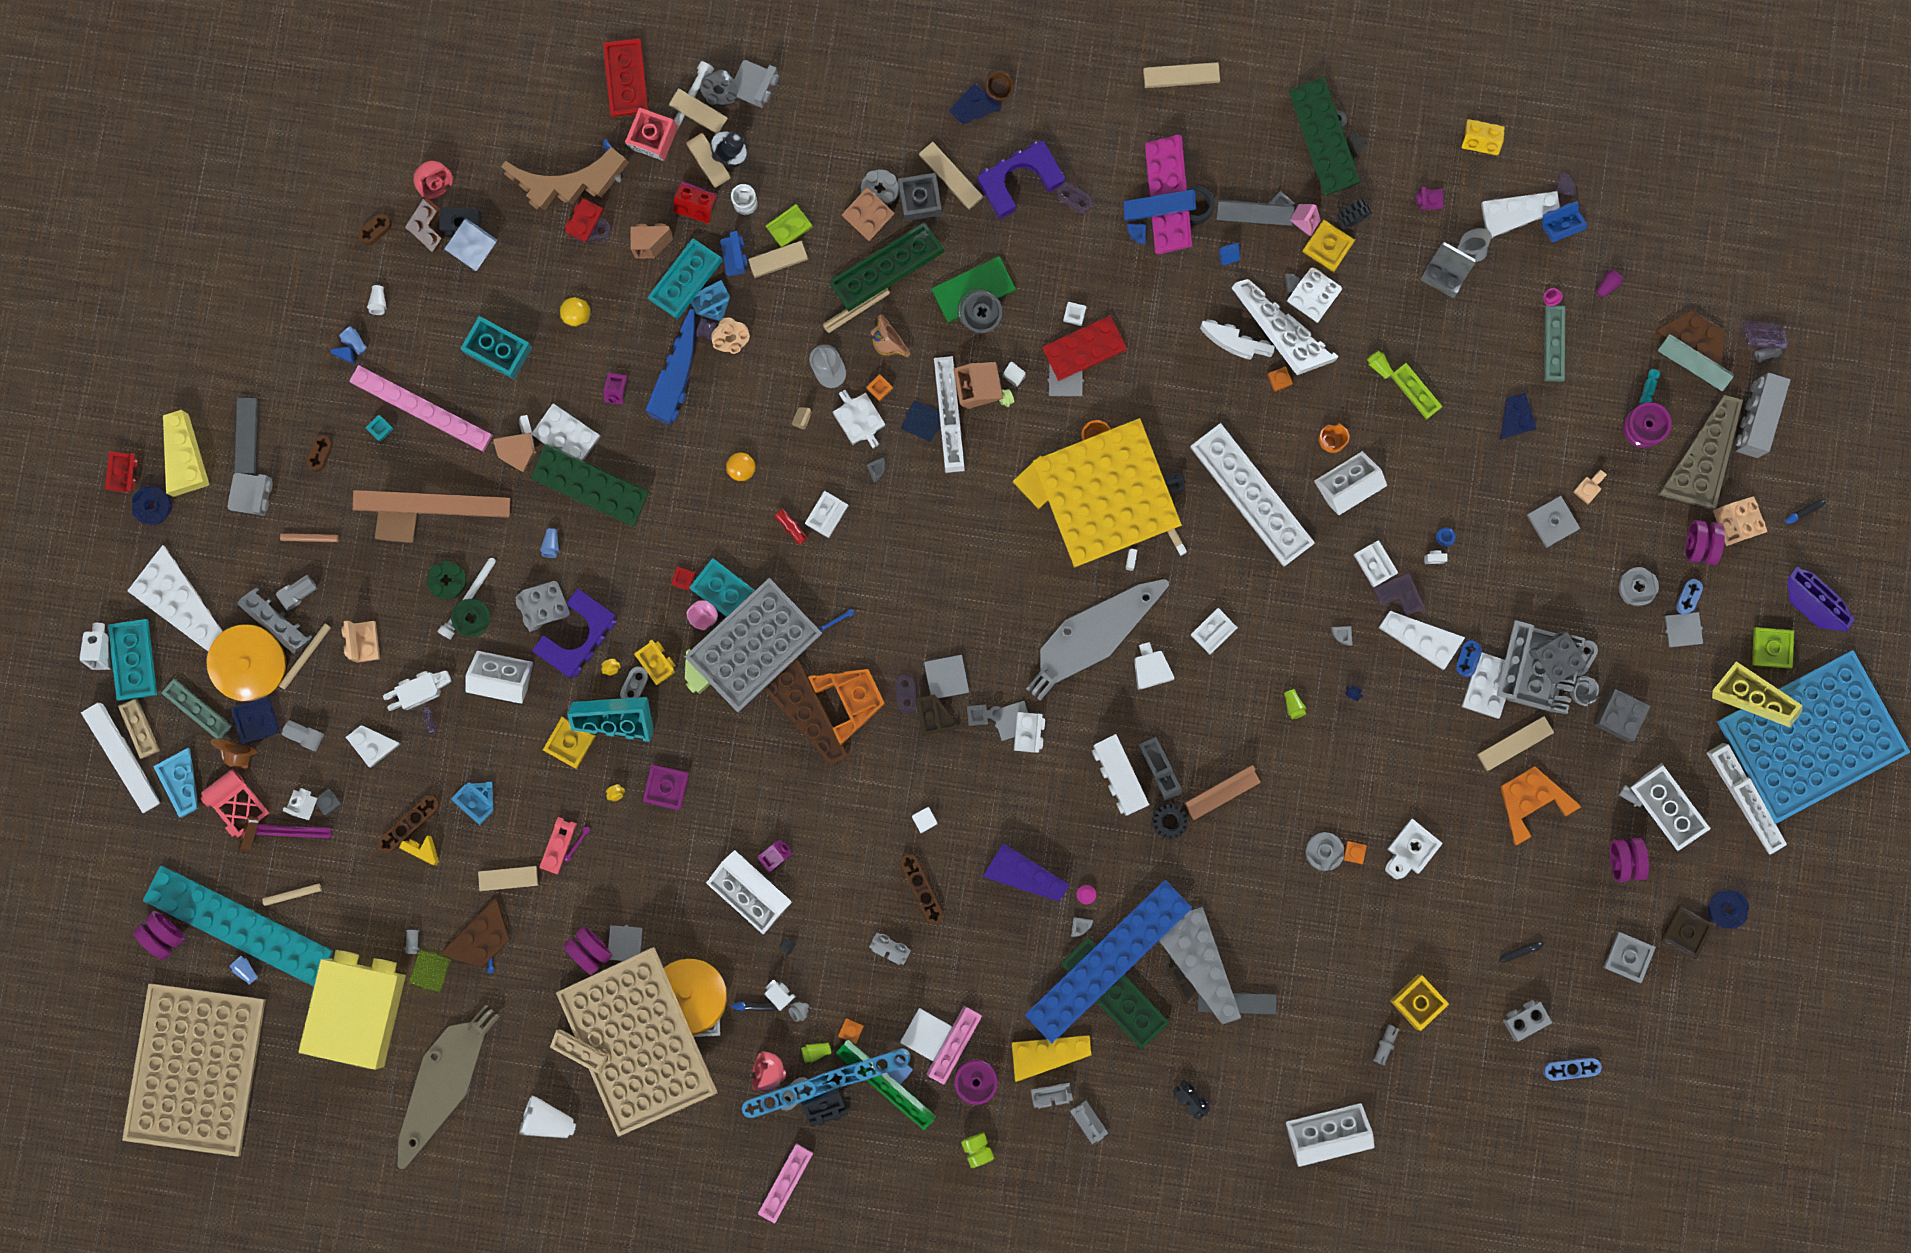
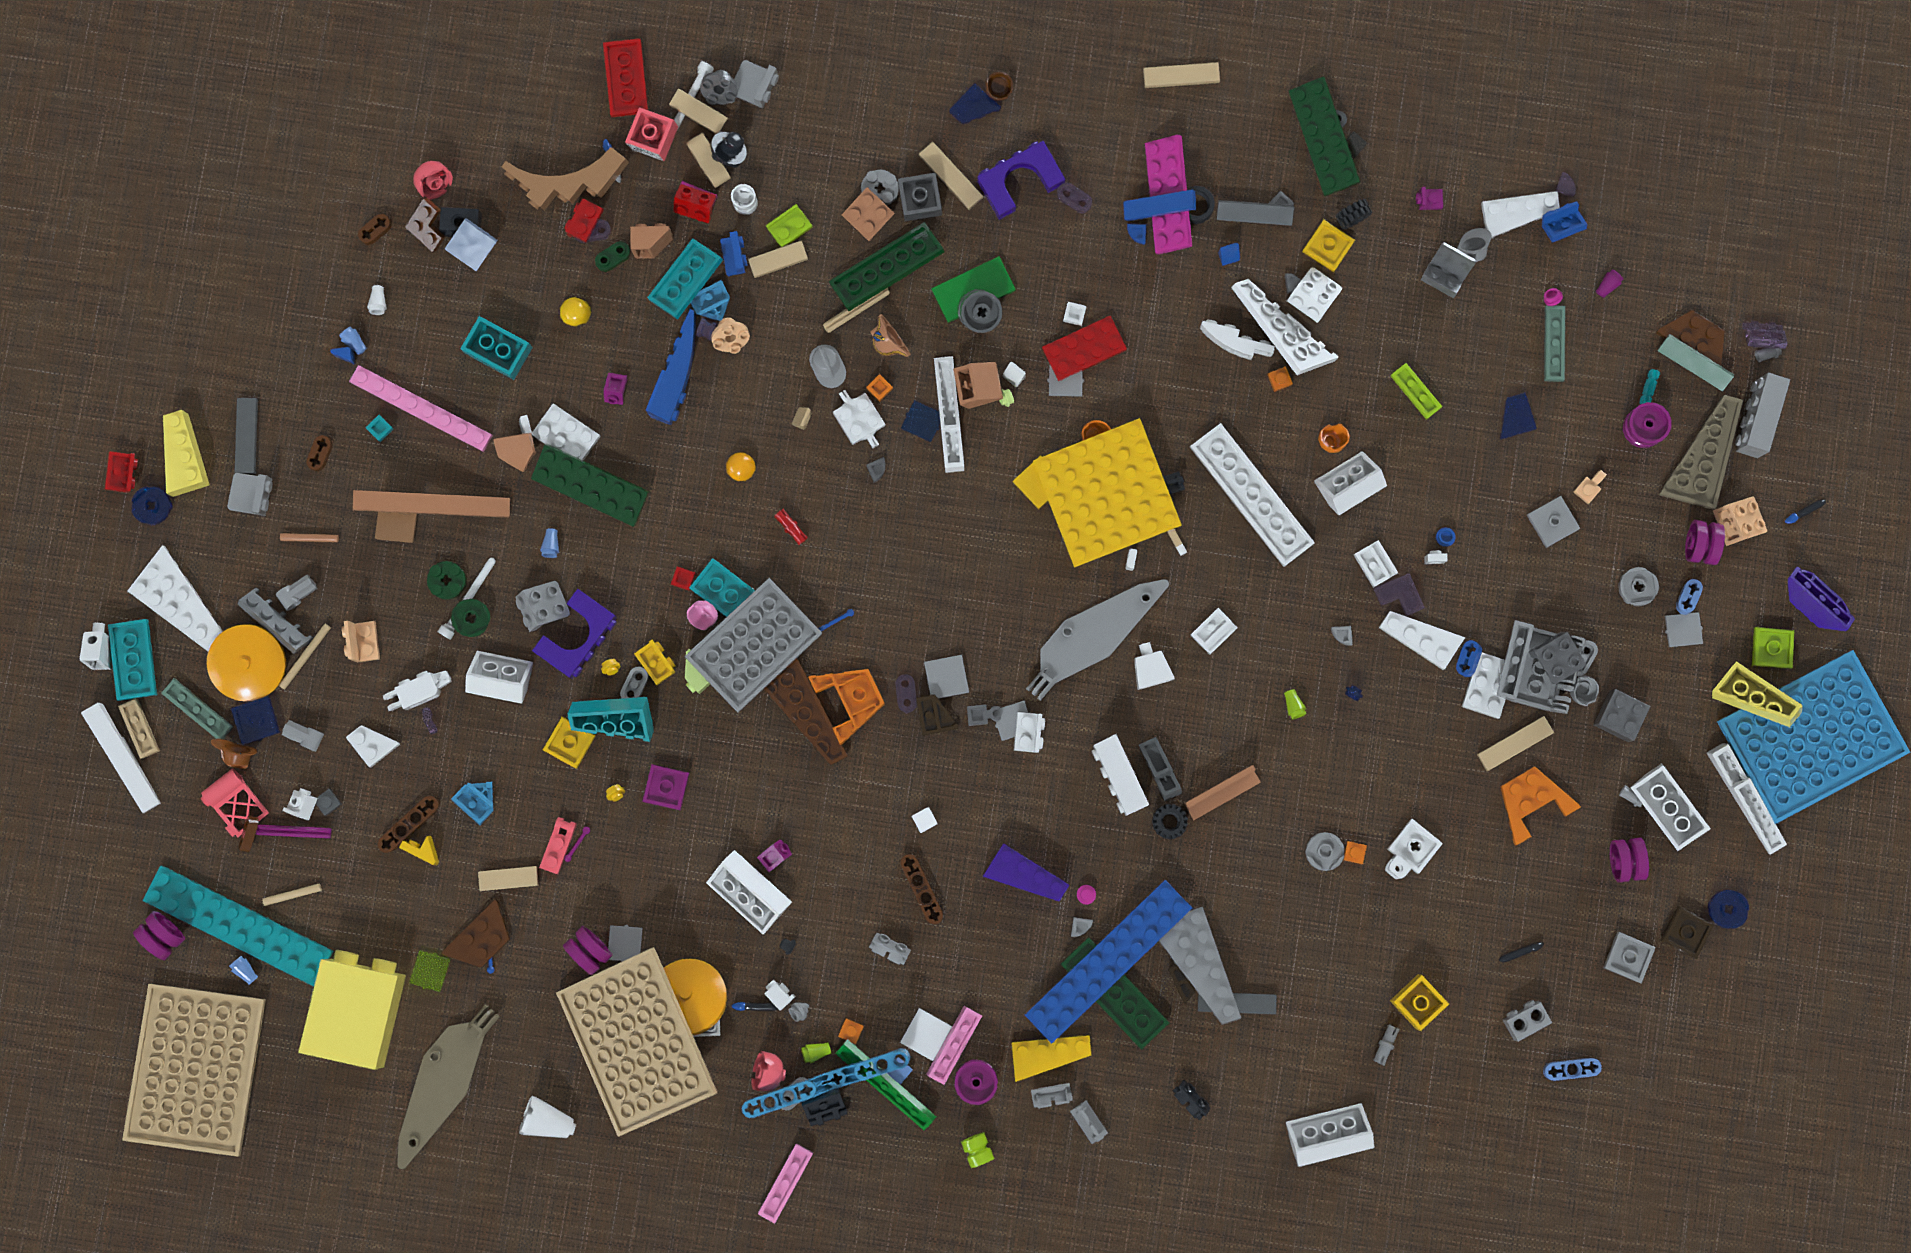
medium azure wing [153,748,199,818] -> none
light grey pin [404,930,420,954] -> none
tan tile [550,1029,608,1074] -> none
white plate [805,491,848,538] -> none
bright pink slope [1290,204,1321,236] -> none
lime cone [1367,350,1394,379] -> none
yellow bracket [1462,119,1504,155] -> none
none -> dark green plate [595,242,631,272]

